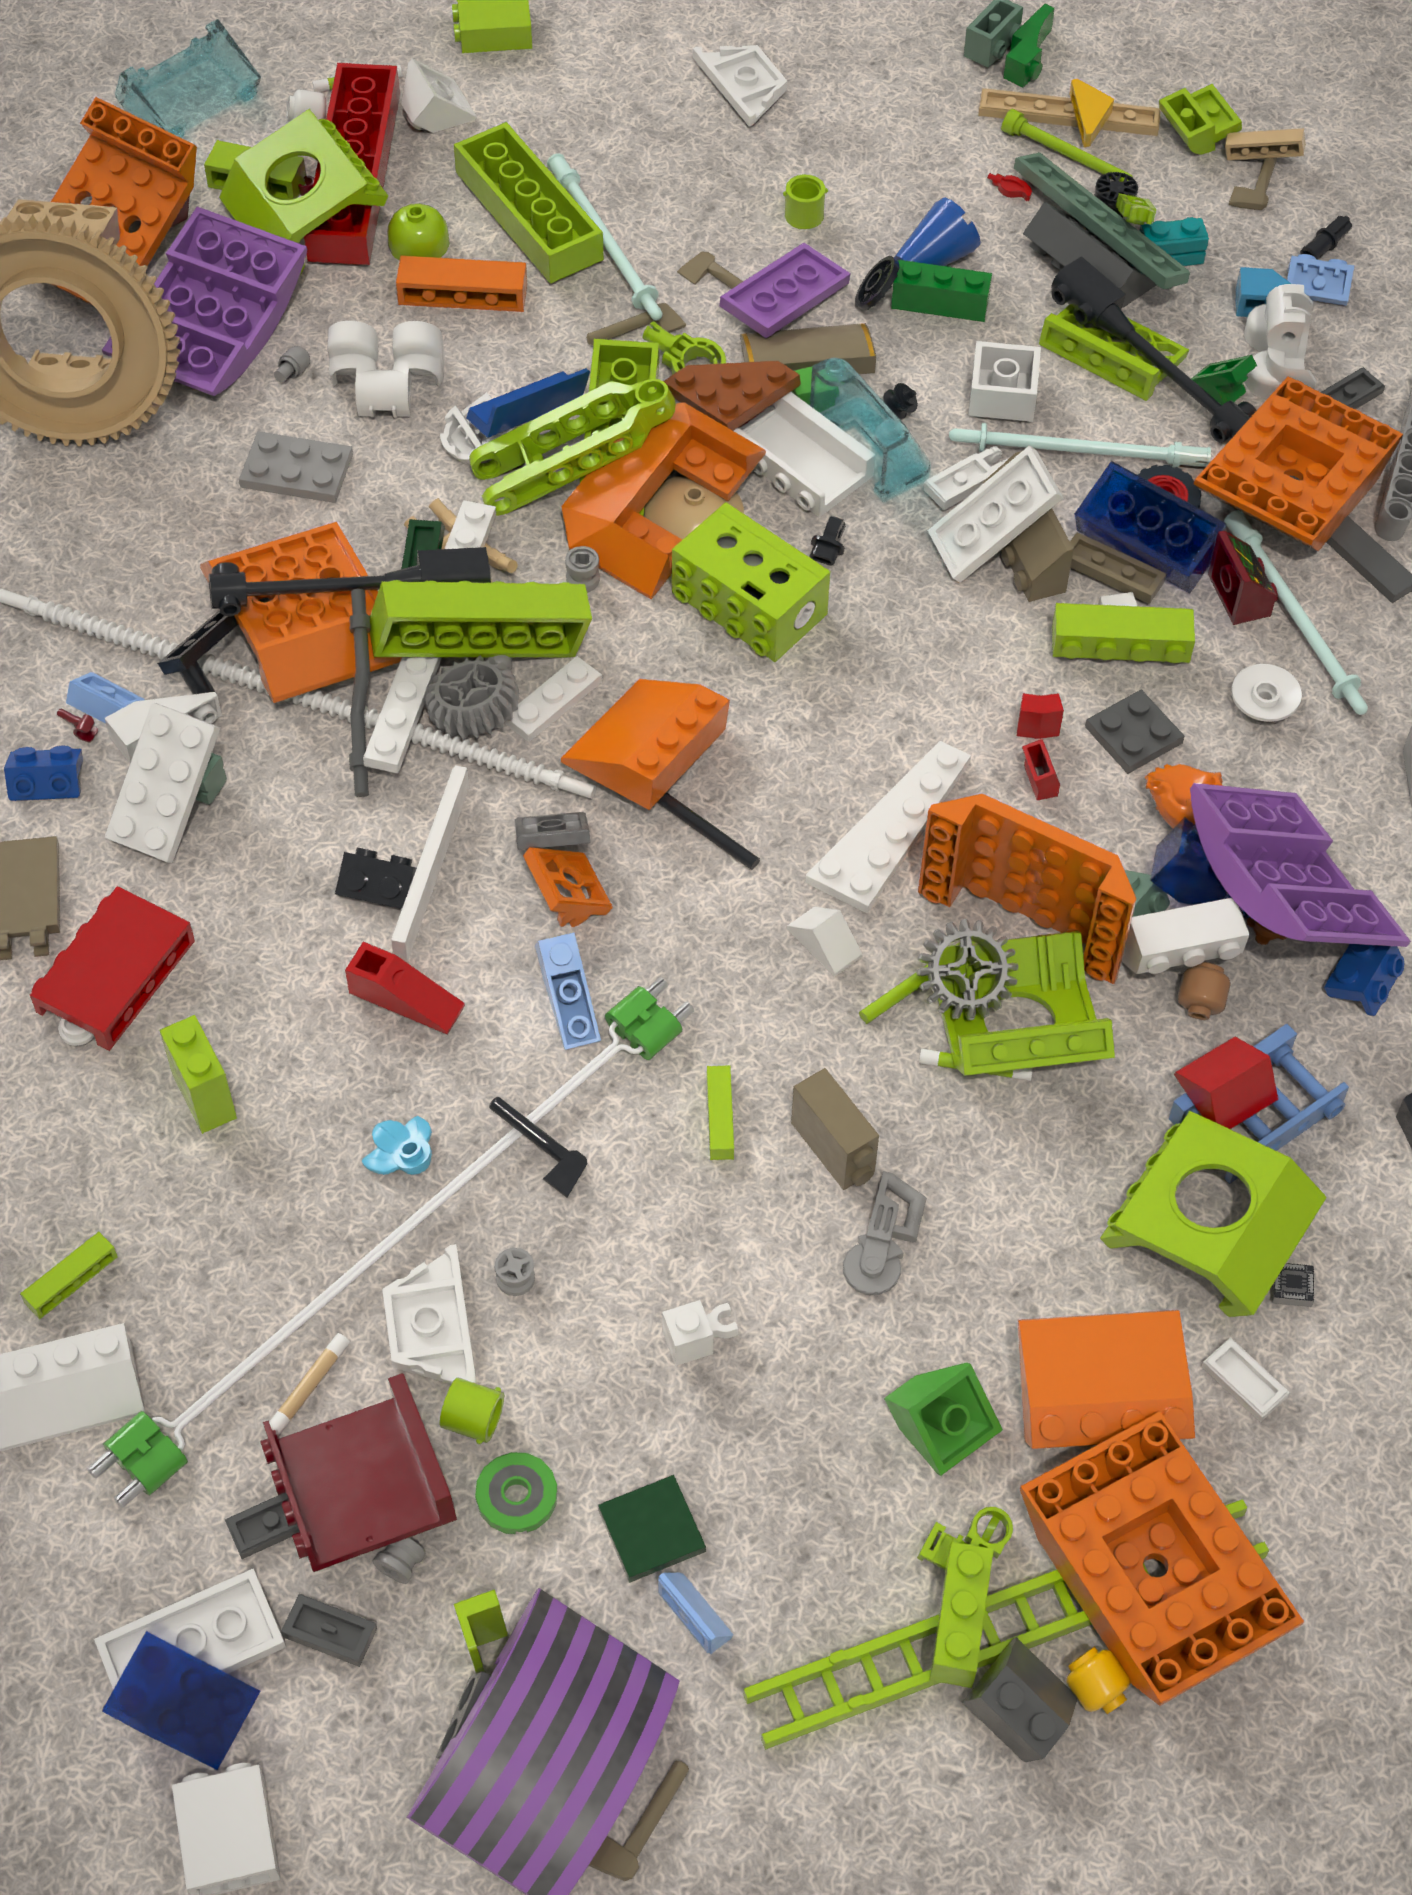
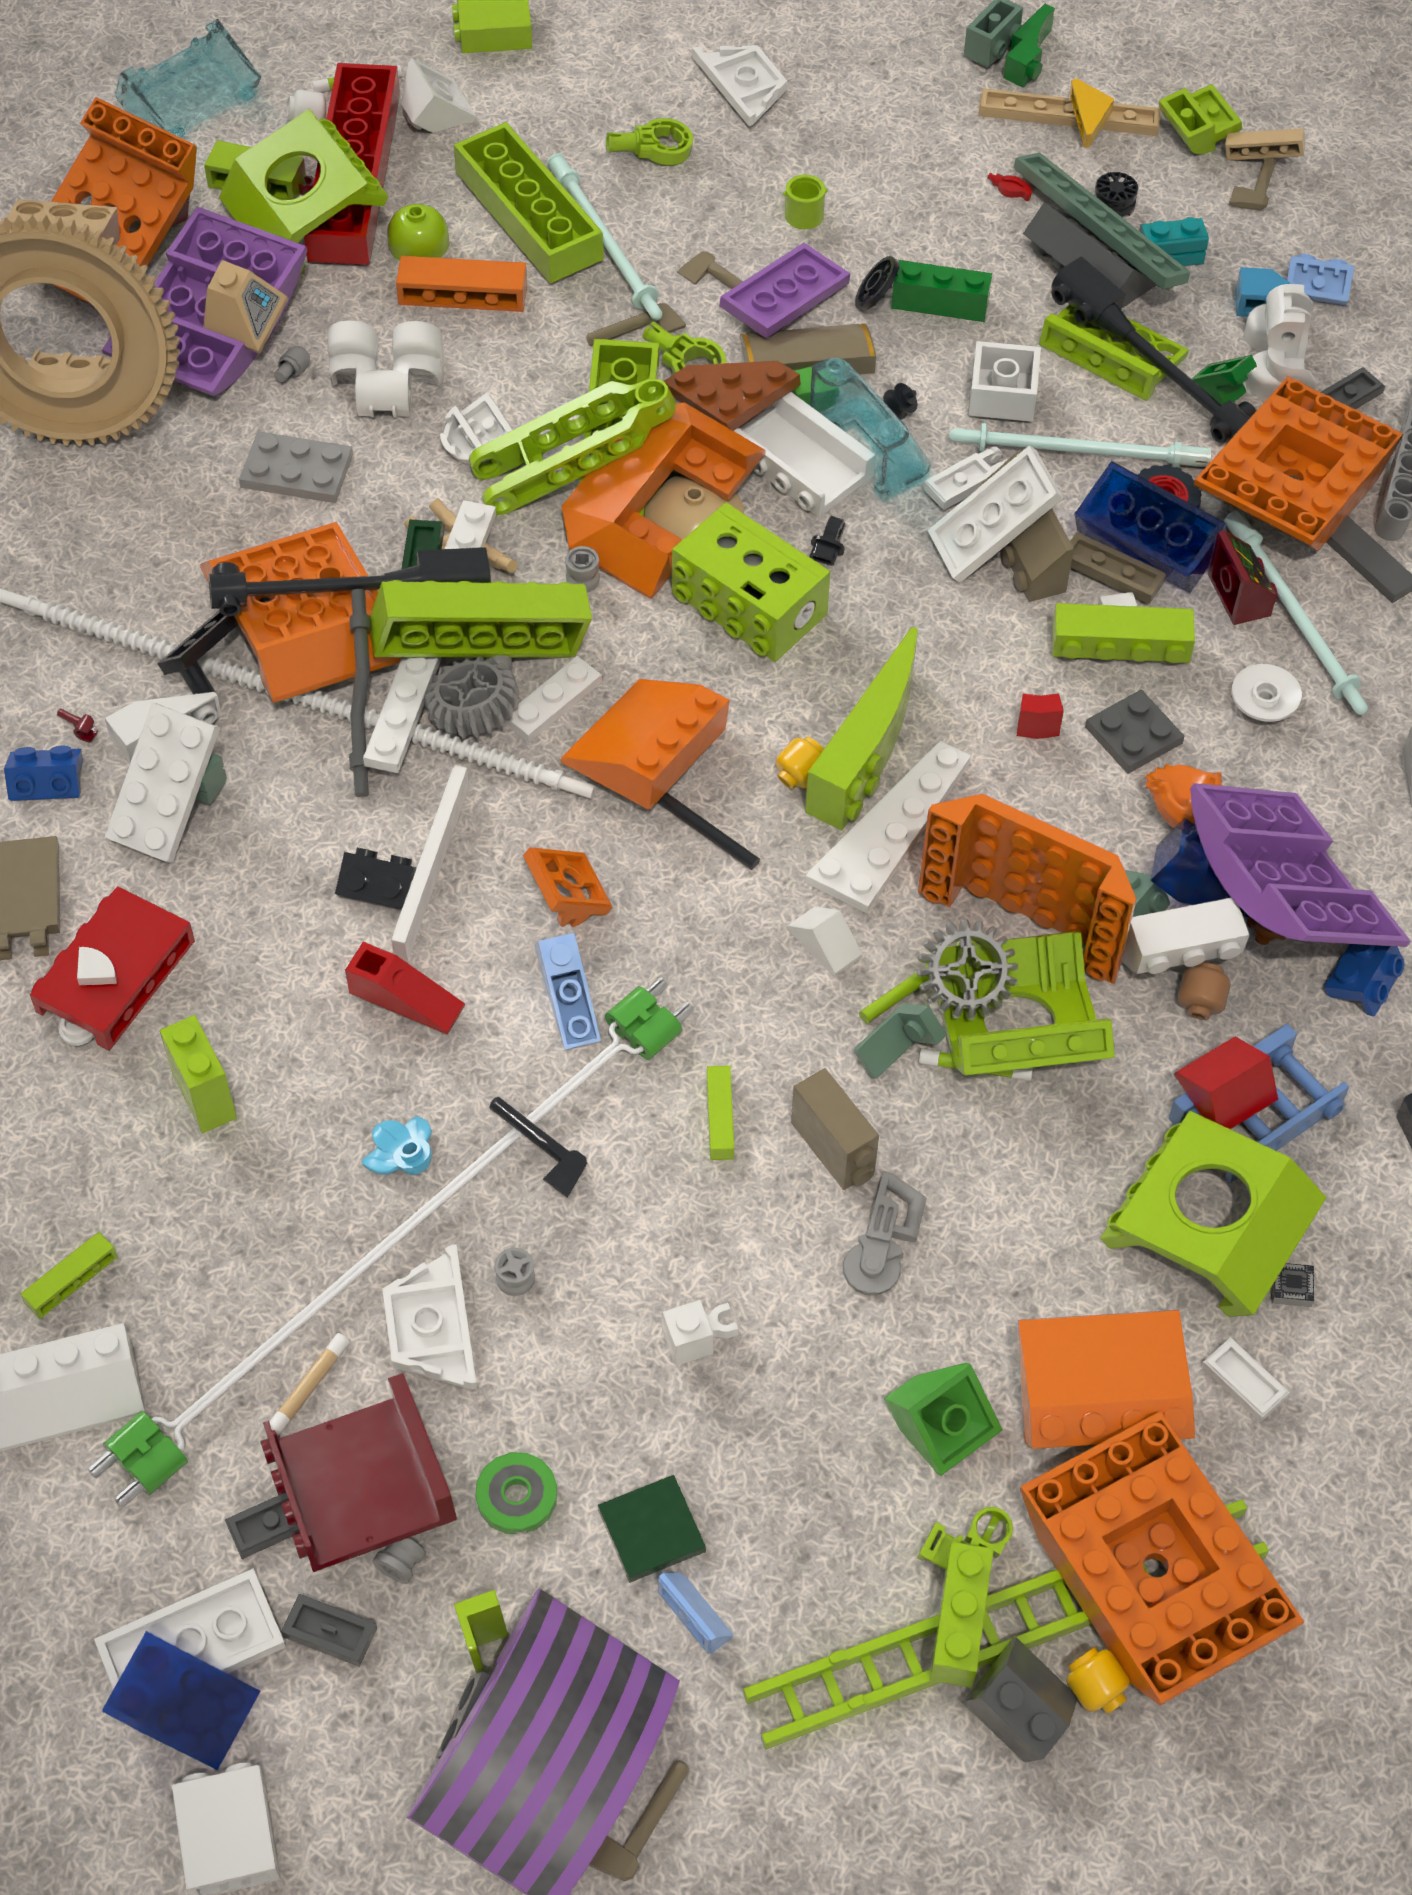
light blue slope [66,672,144,724] -> none
lime piece [439,1377,505,1444] -> none
blue panel [466,368,590,438] -> none
flat silver tile [515,812,590,850] -> none
blue cone [894,197,981,266] -> none
lime piece [1001,108,1133,182] -> none
red piece [1022,738,1060,801] -> none
lime plate [1116,194,1157,225] -> none
black axle [1300,216,1353,260] -> none
none -> white tile [77,947,117,986]
none -> tan slope [203,260,288,354]
none -> lime pin [605,118,693,165]
none -> yellow head [776,736,824,789]
none -> lime slope [805,626,918,831]
none -> sand green bracket [854,1003,947,1078]

